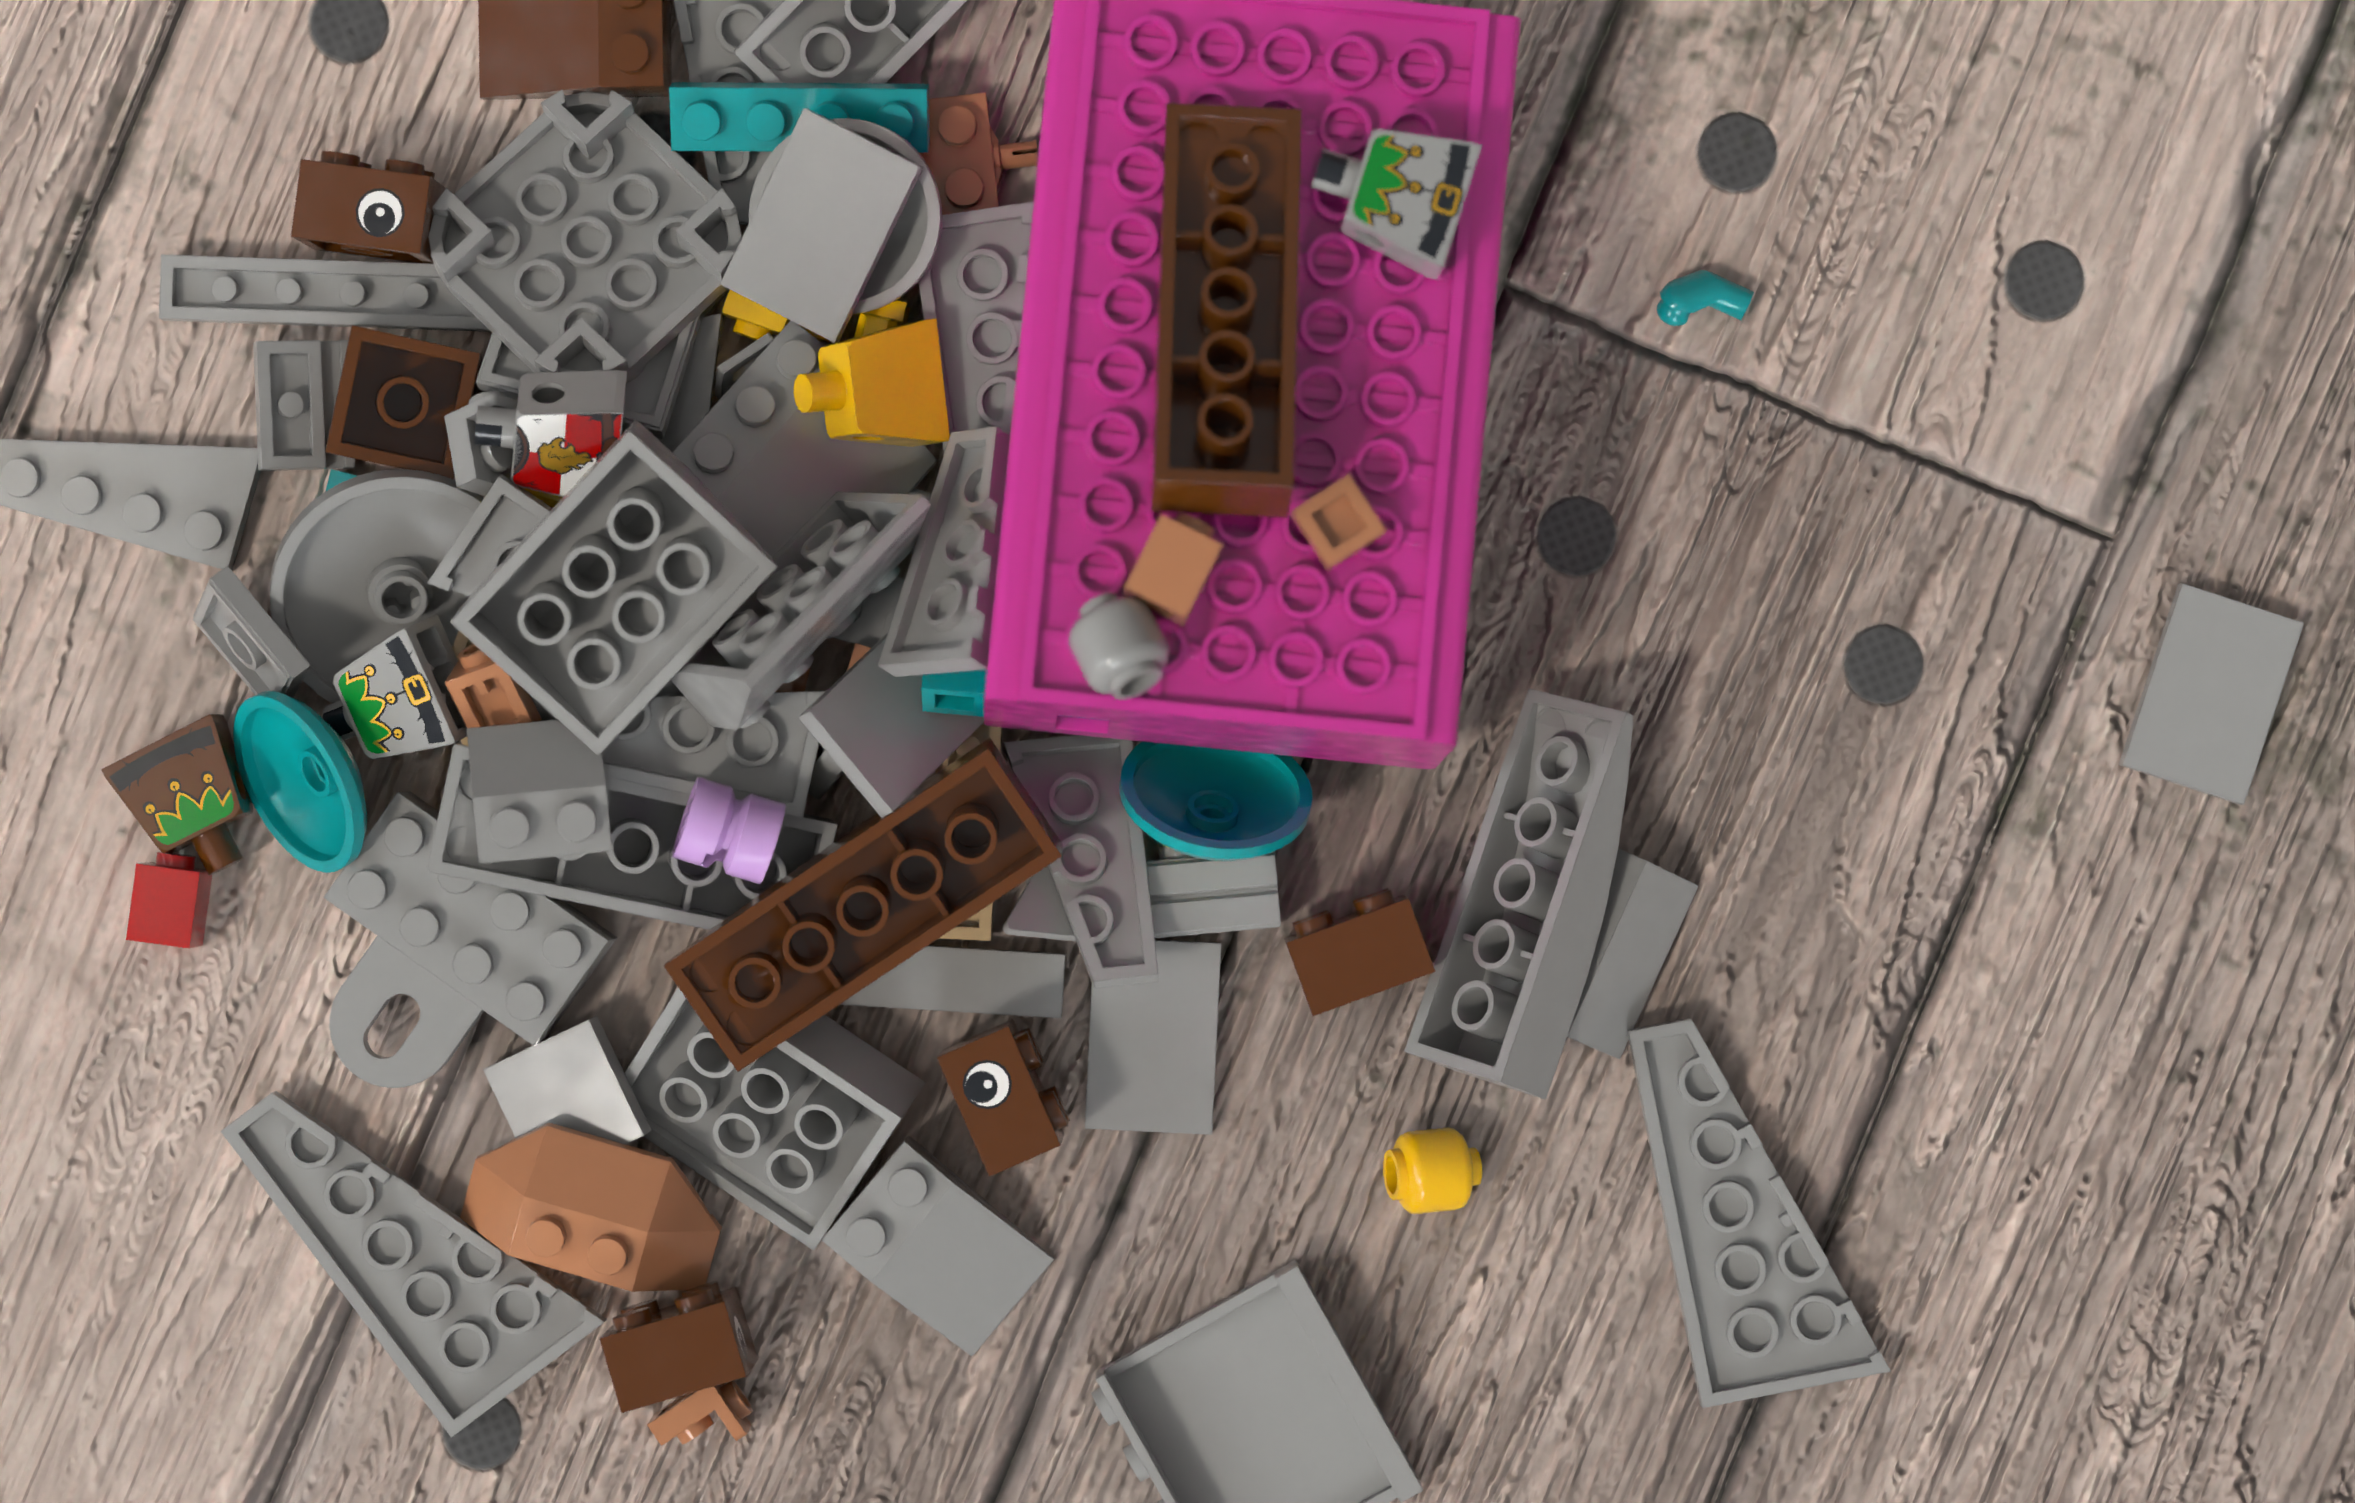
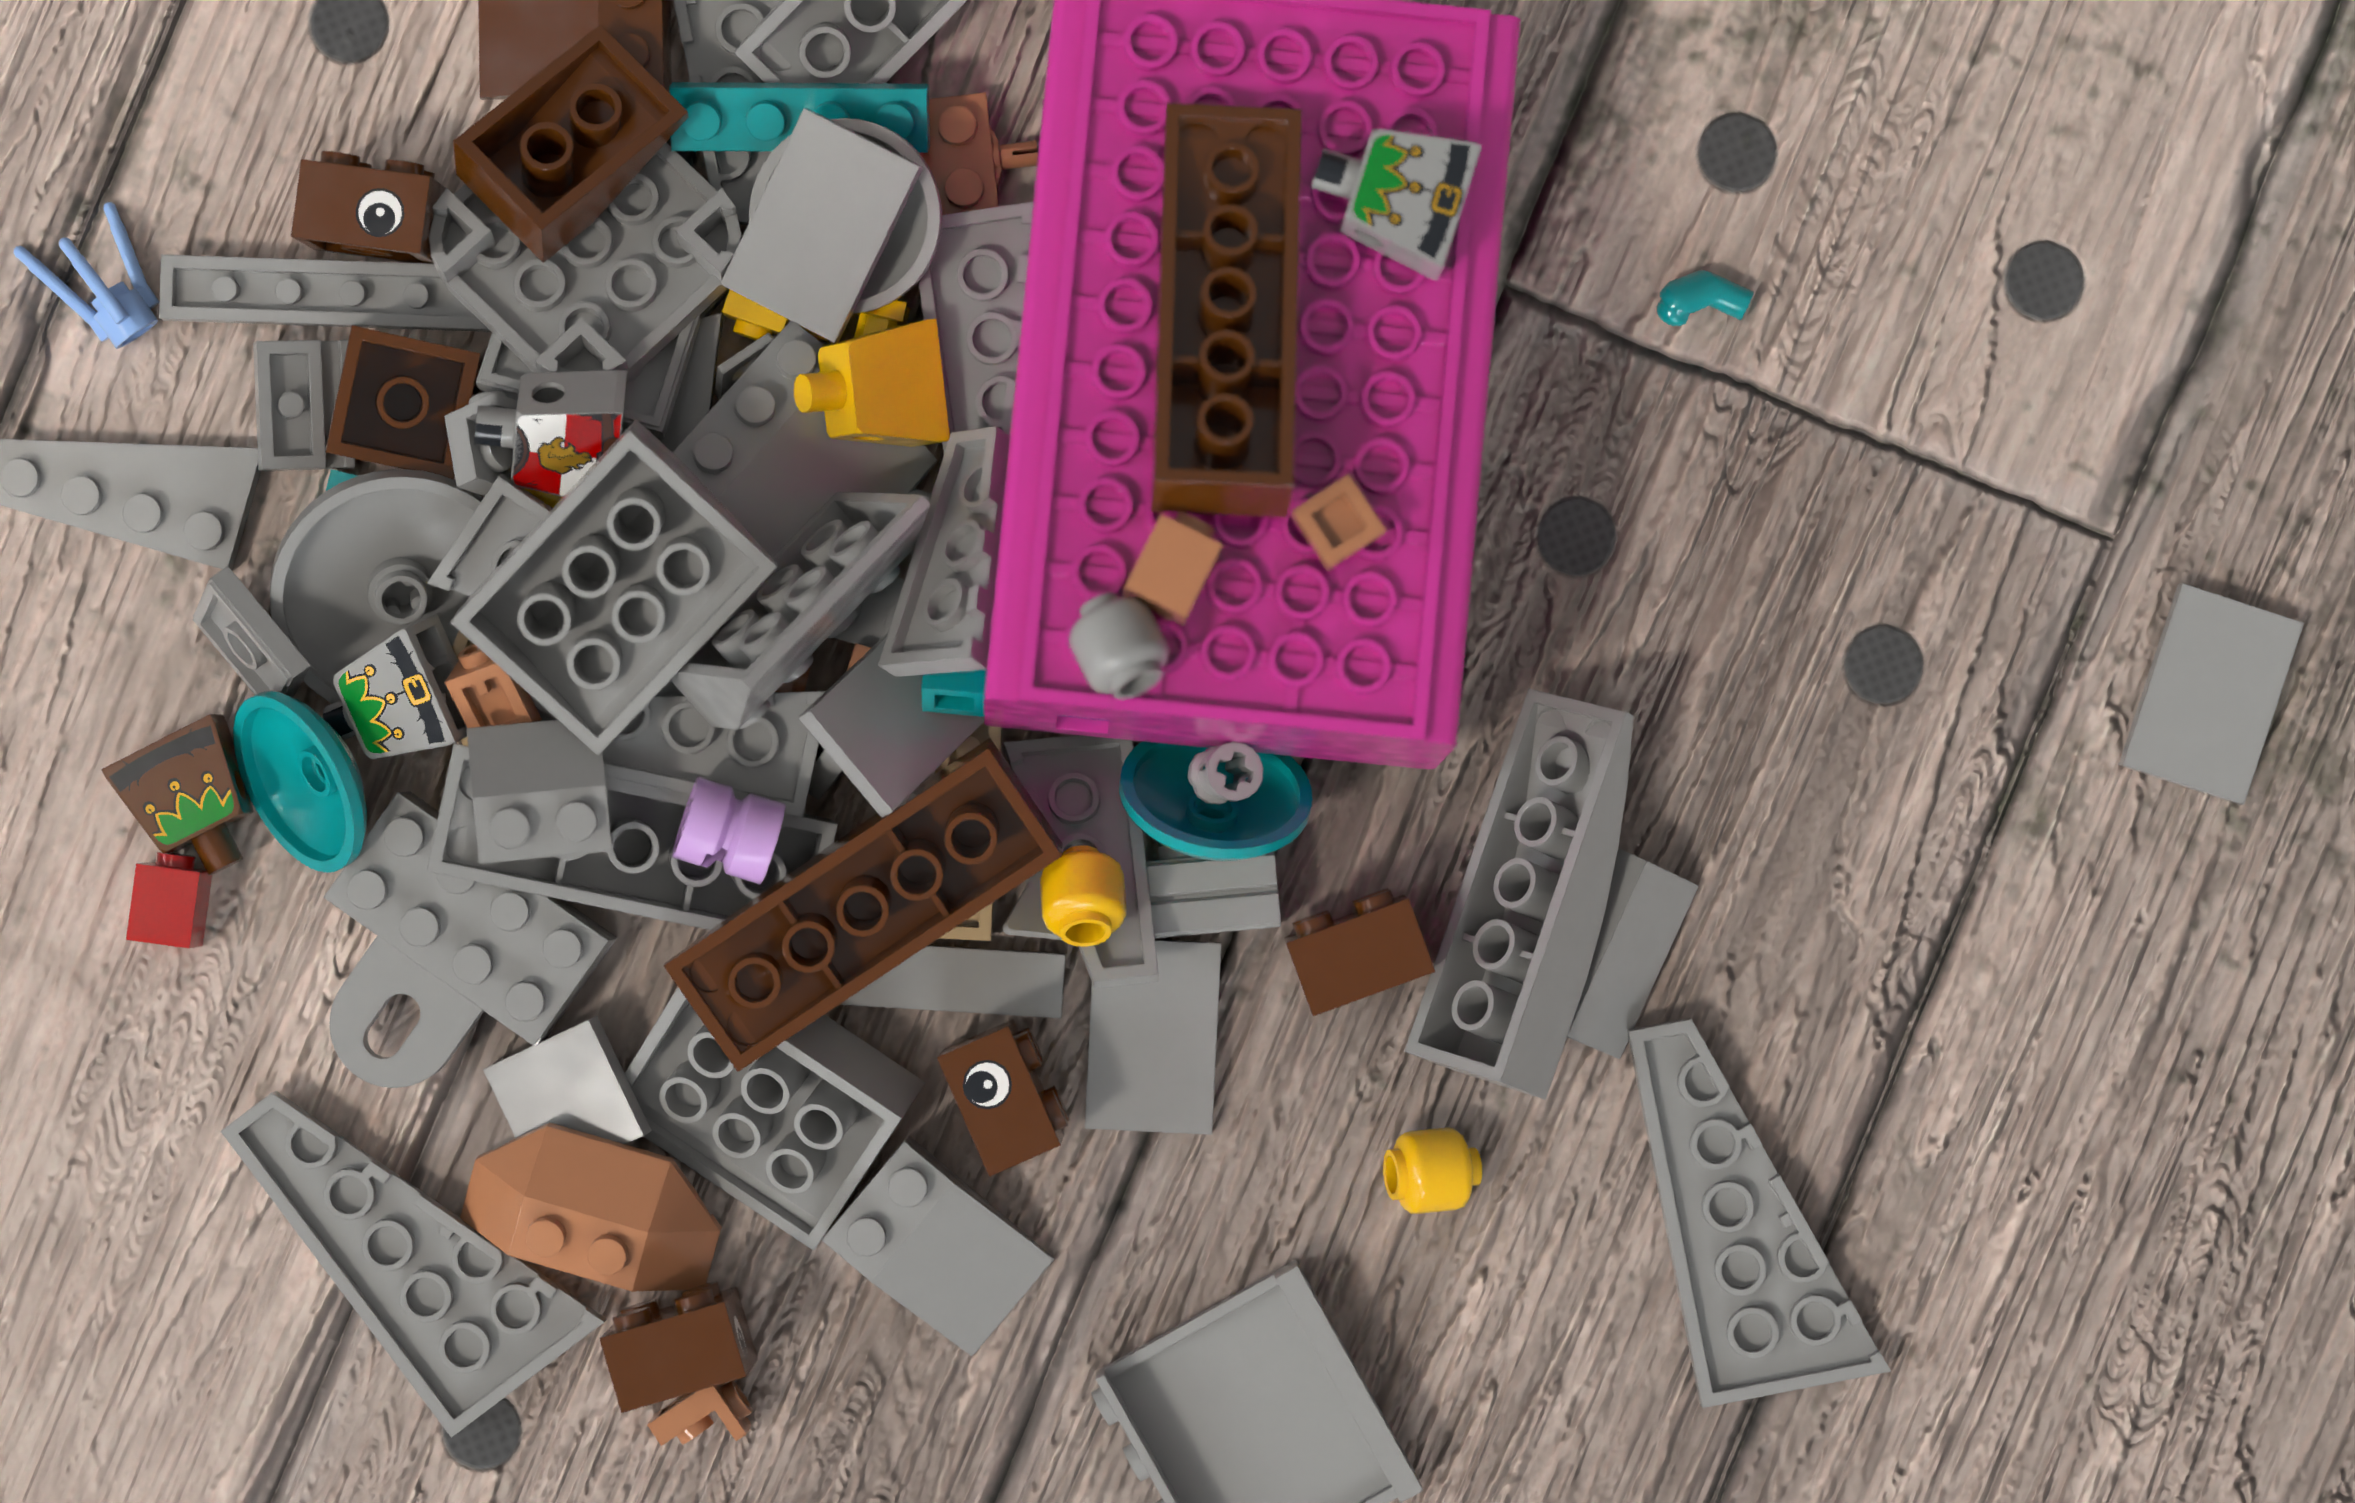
none -> light blue plant [14,202,159,349]
none -> reddish brown slope [453,24,688,263]
none -> yellow head [1040,845,1127,947]
none -> light grey bush [1188,742,1263,804]

